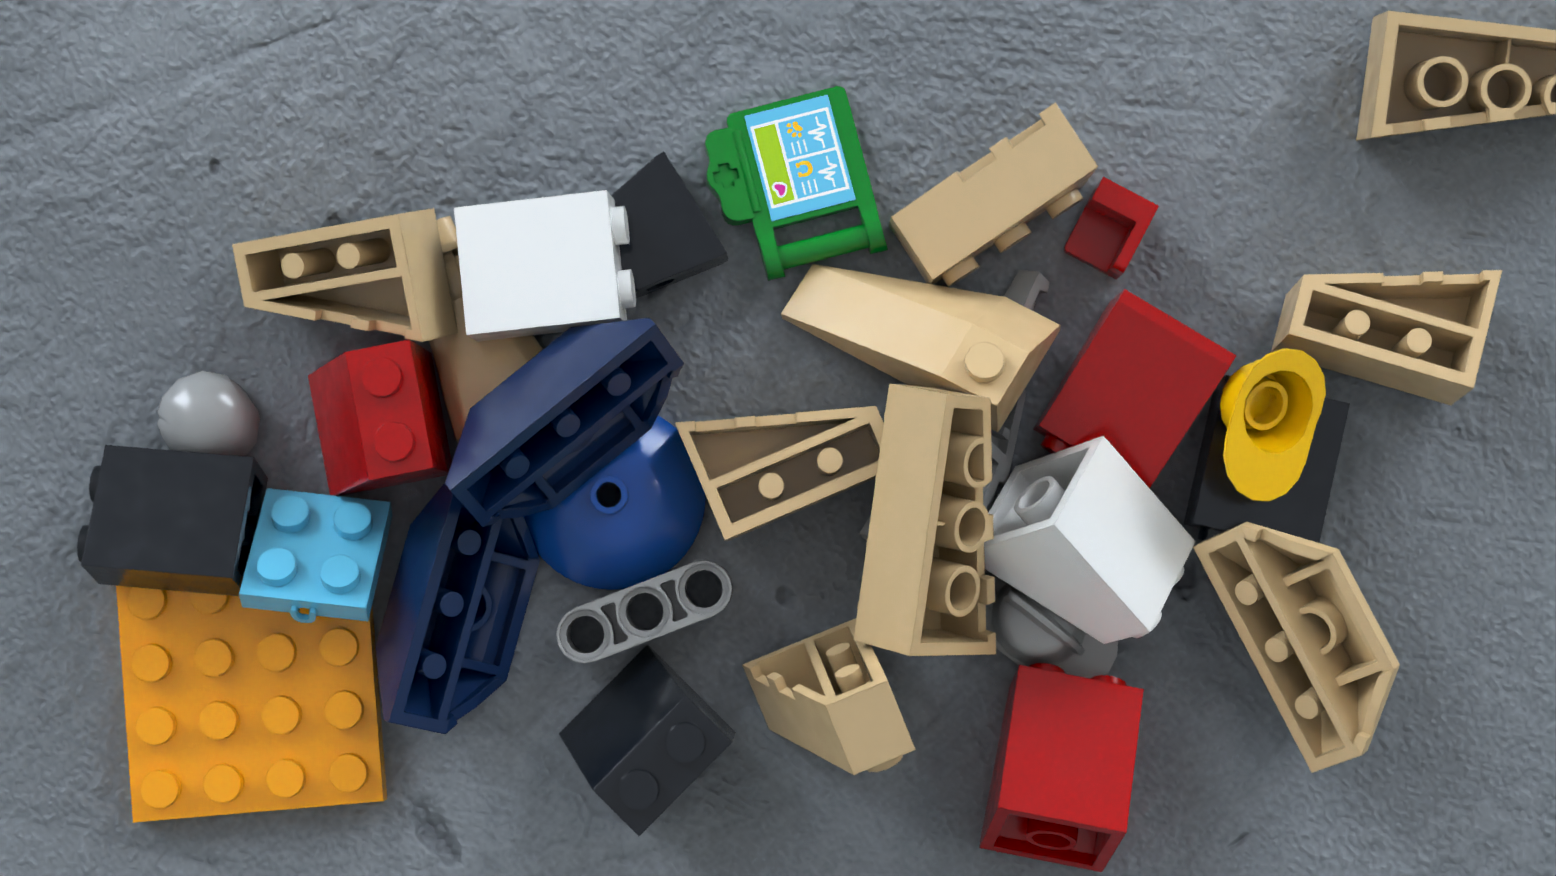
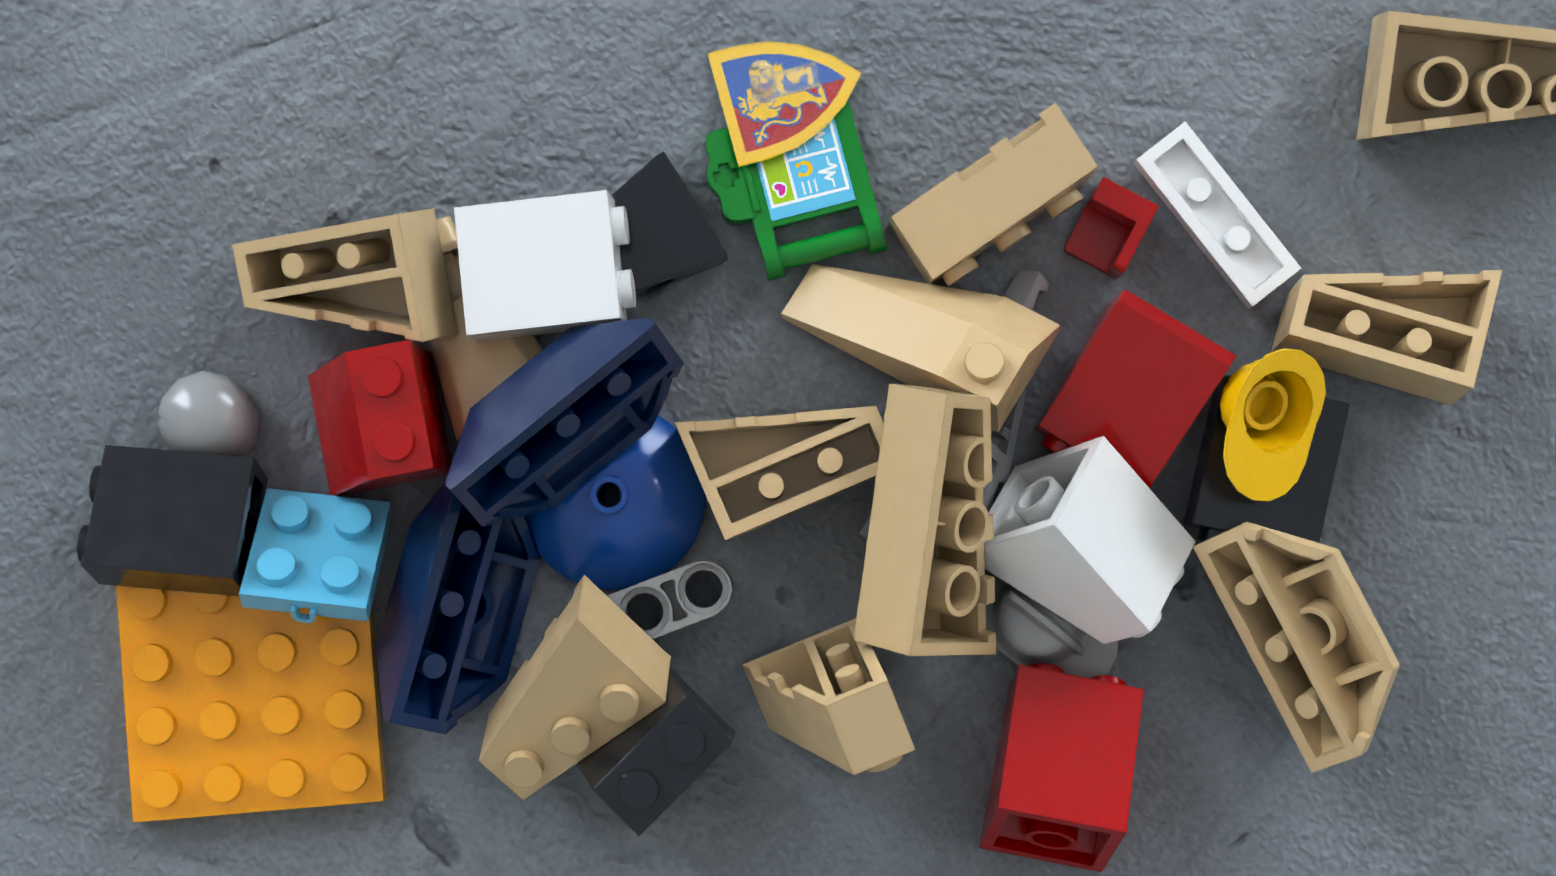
none -> tan wedge [479,575,671,800]
none -> clear shield [707,41,861,167]
none -> white plate [1133,122,1302,309]

